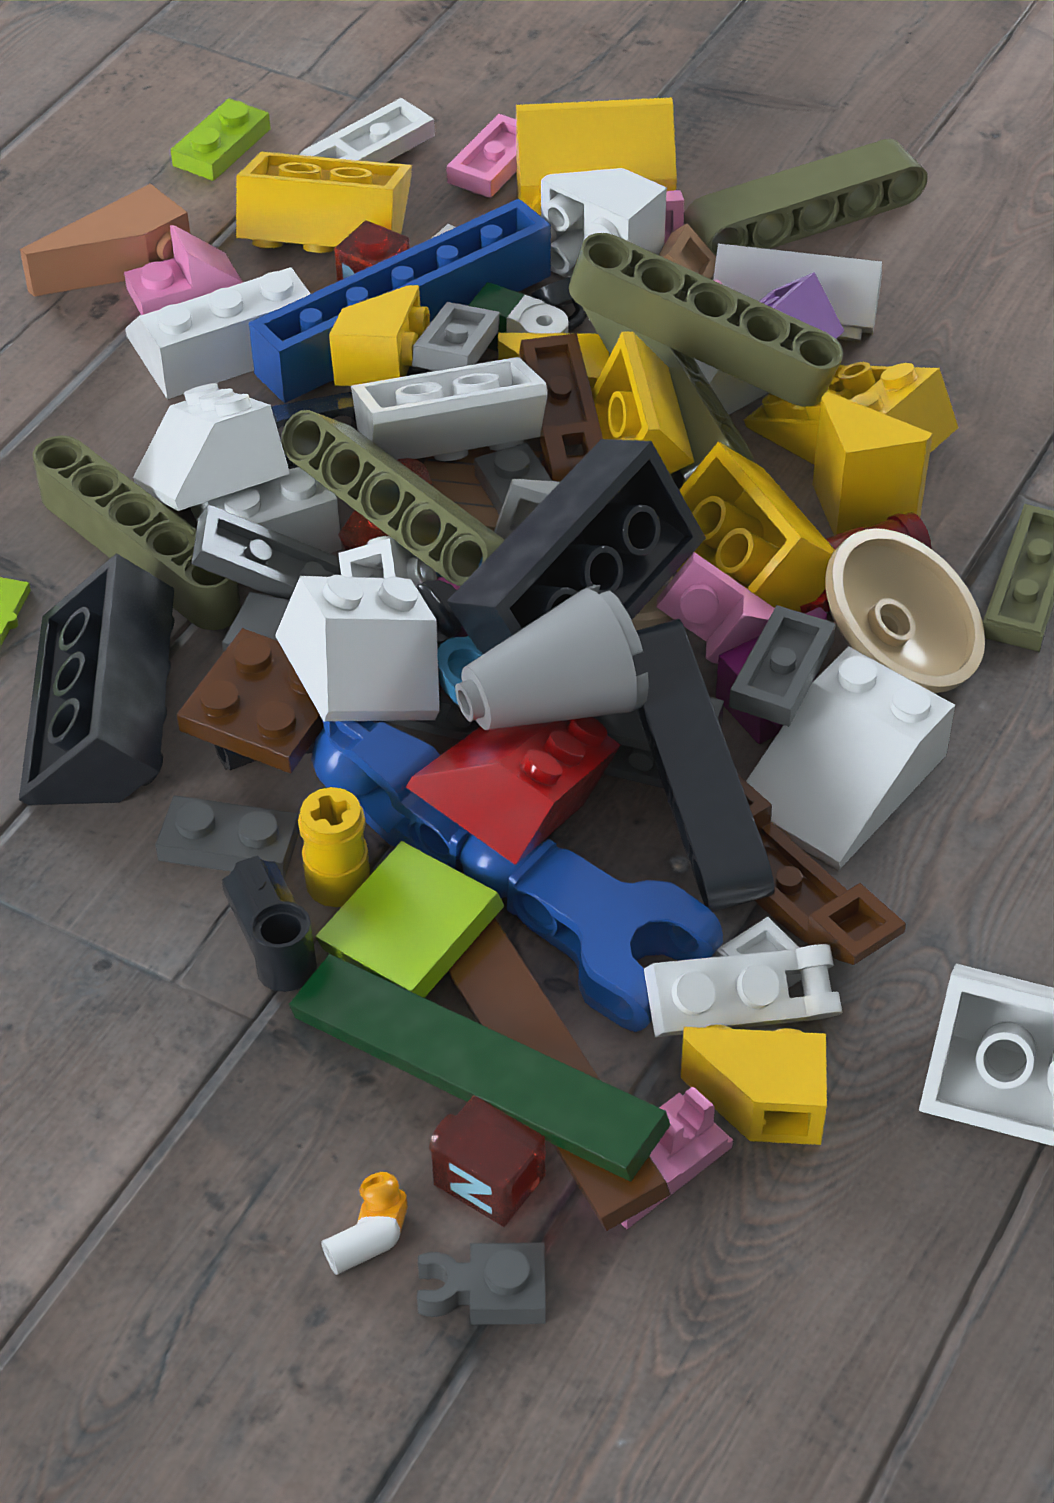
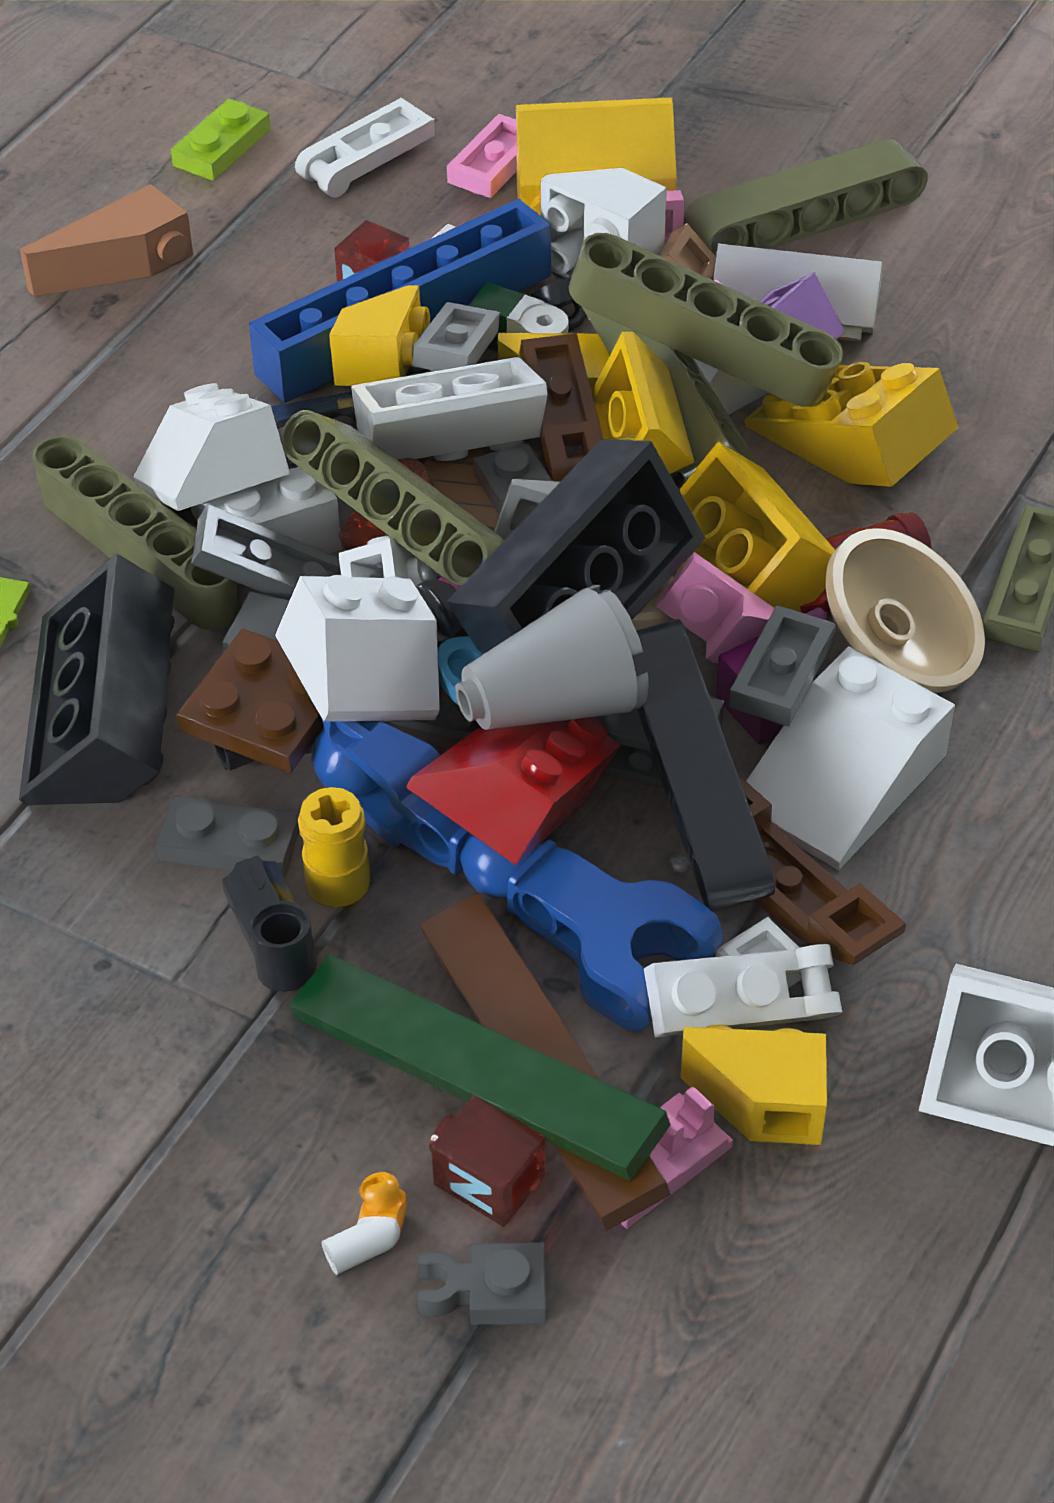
bright pink slope [124,225,243,315] -> none
white slope [126,267,310,399] -> none
yellow slope [236,152,412,258] -> none
lime tile [315,841,504,998] -> none
yellow slope [812,391,933,535] -> none

